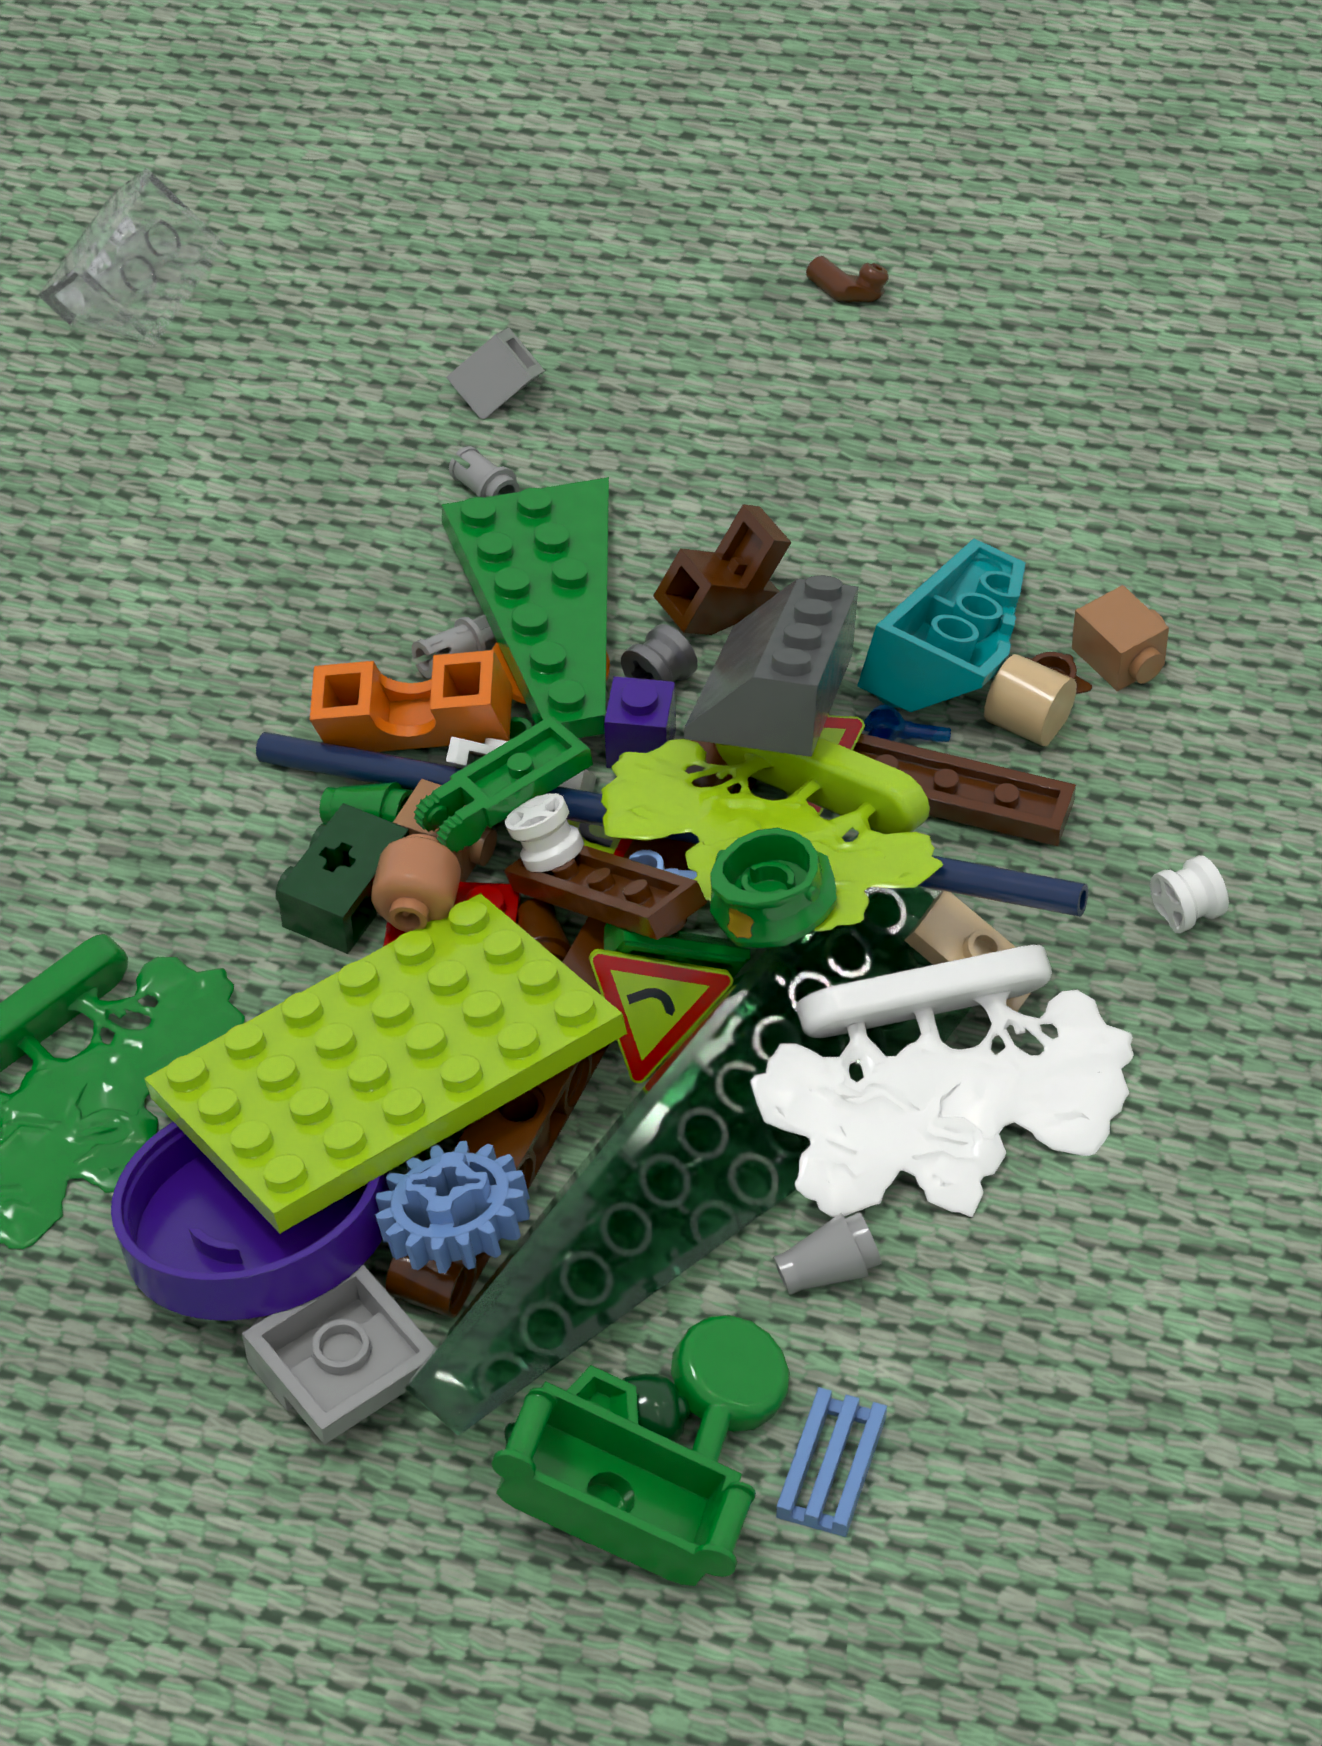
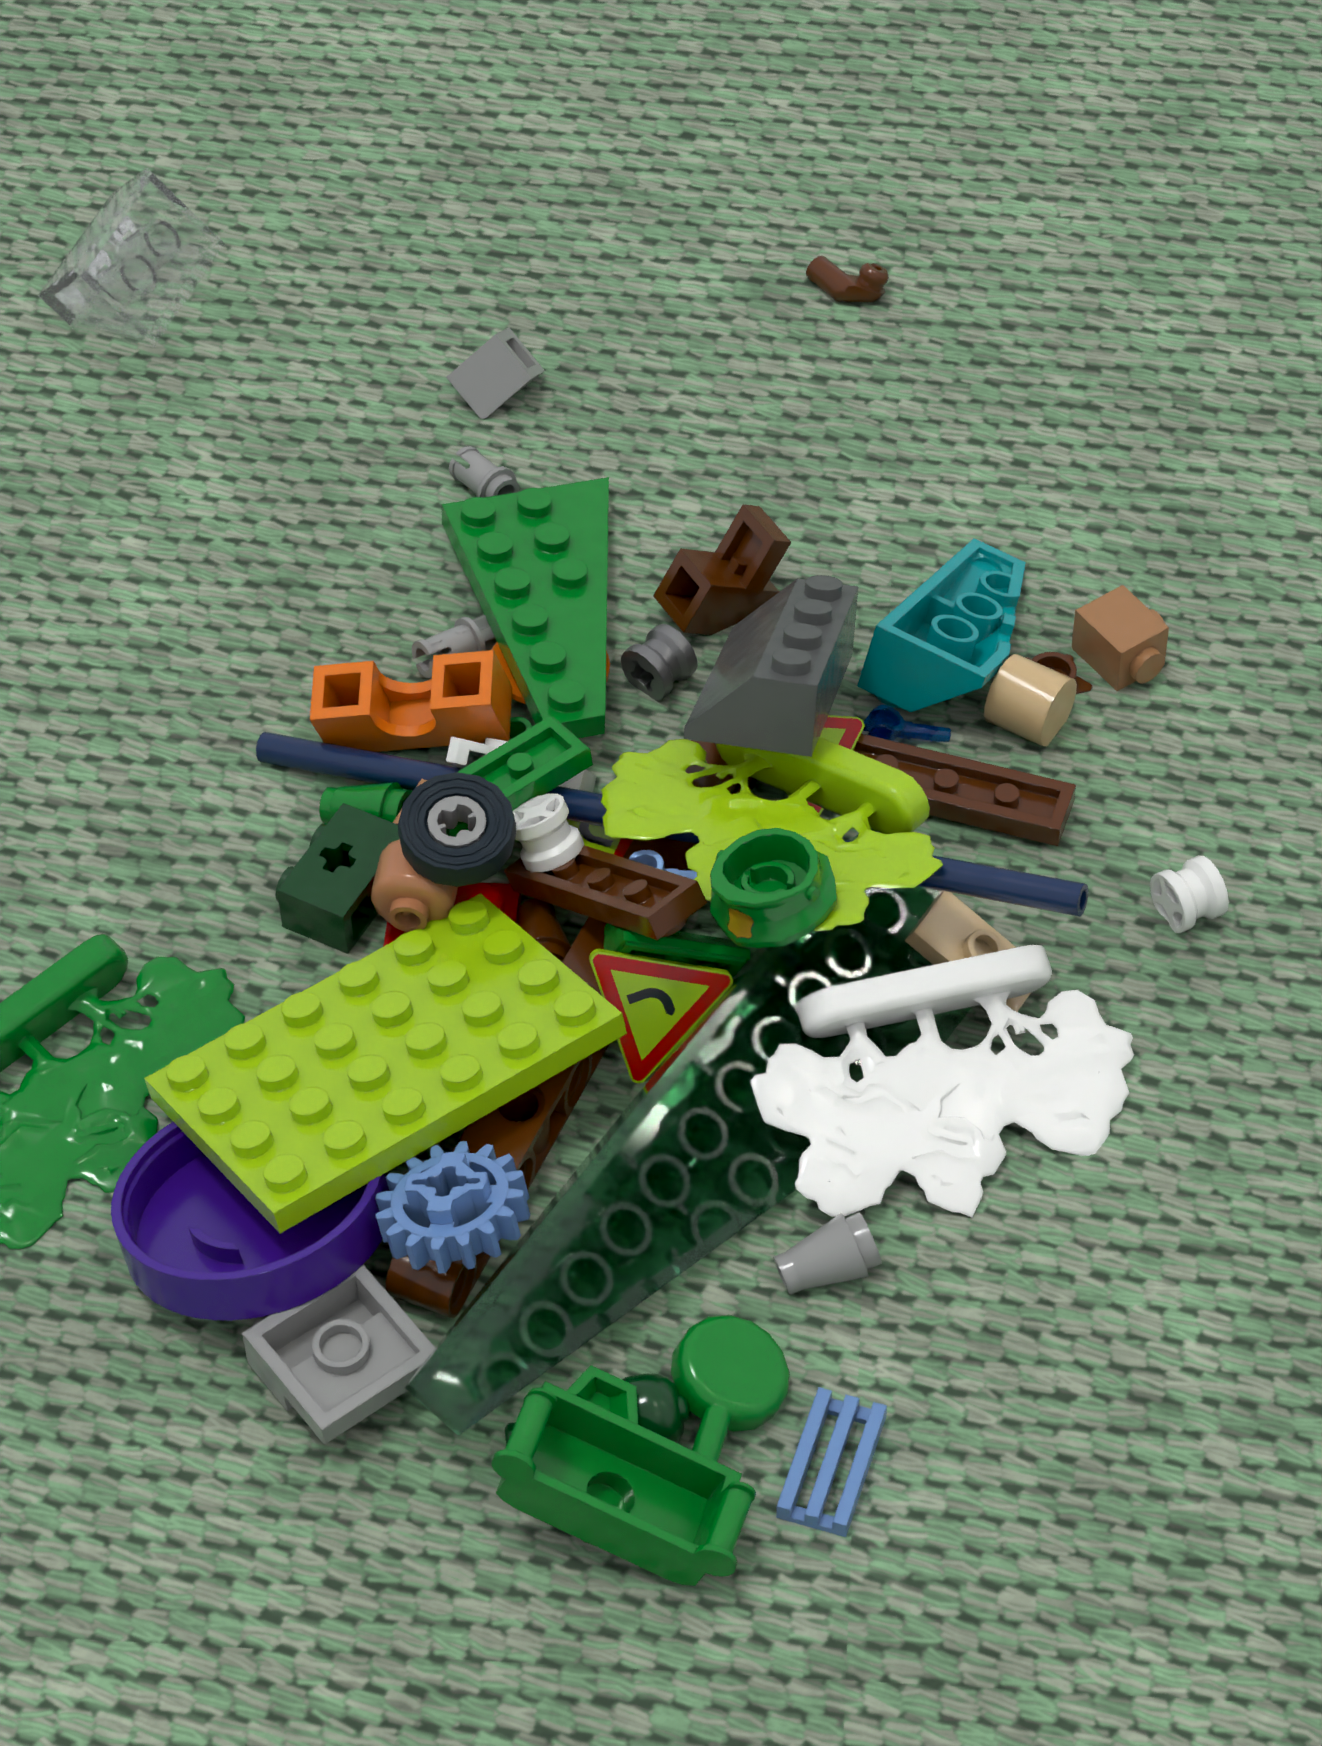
dark purple brick [604,676,676,768] -> none
none -> black bush [398,772,516,887]

